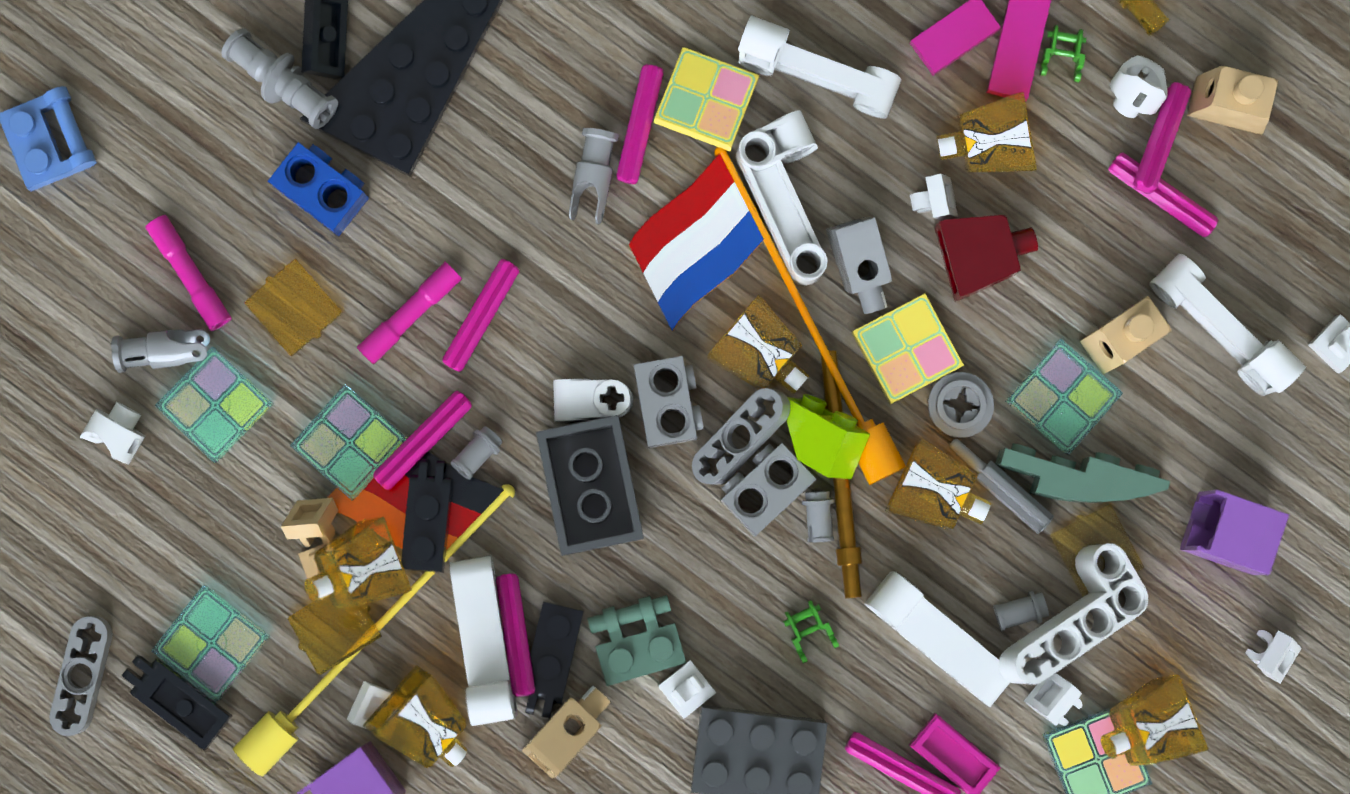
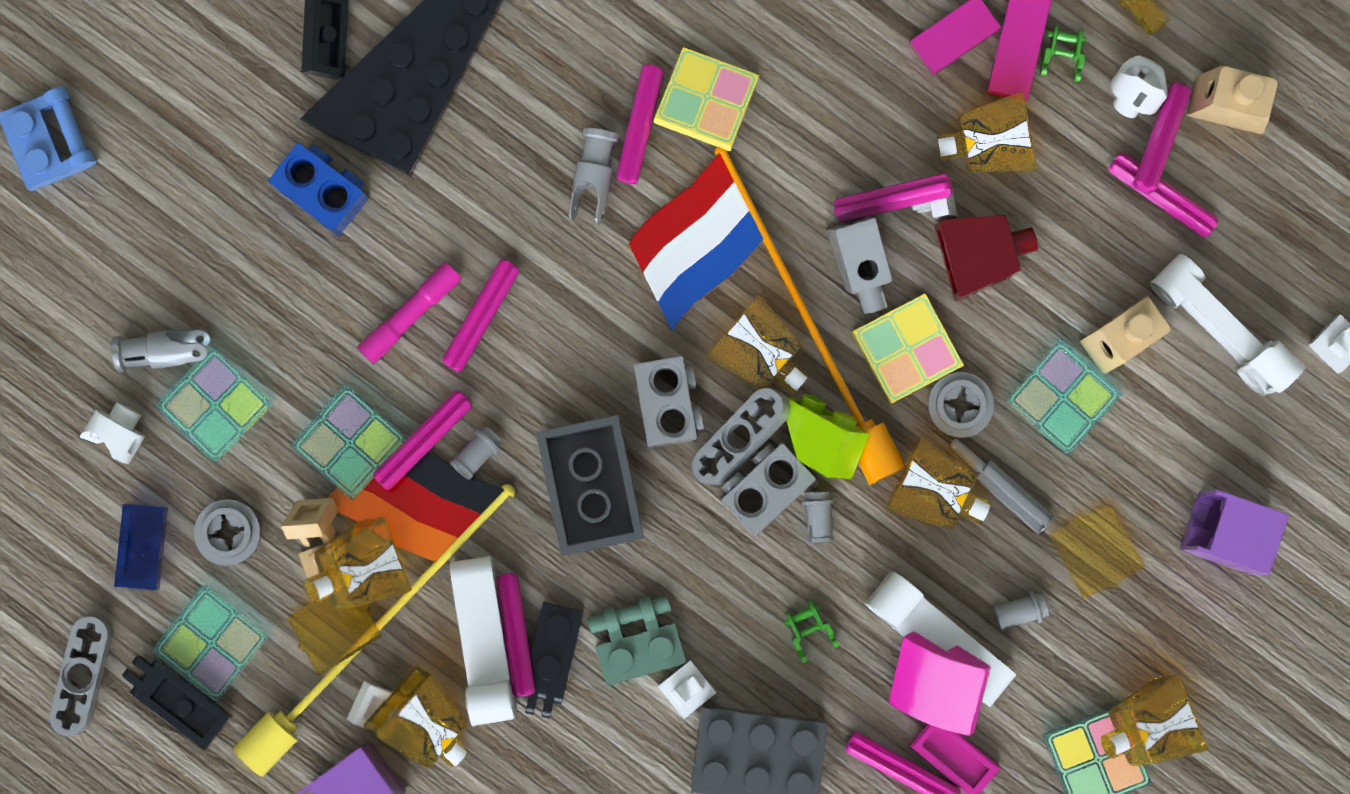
dark pink piece [145,215,232,331] -> none
light grey piece [221,28,338,129] -> none
clear yellow piece [244,258,343,357] -> none
black hinge [401,459,453,573] -> none
tan torso [522,686,611,779] -> none
white piece [553,379,633,422] -> none
white piece [736,110,828,286] -> none
white piece [738,15,901,118] -> none
pearl gold bar [820,351,862,598] -> none
sand green slope [995,443,1170,503] -> none
white beam [999,543,1148,684] -> none
white tile [1024,673,1083,726] -> none
white tile [1245,630,1302,684] -> none
none -> clear blue plate [114,504,168,590]
none -> light grey gear [194,499,261,566]
none -> dark pink axle [834,173,953,222]
none -> slope [889,631,991,736]

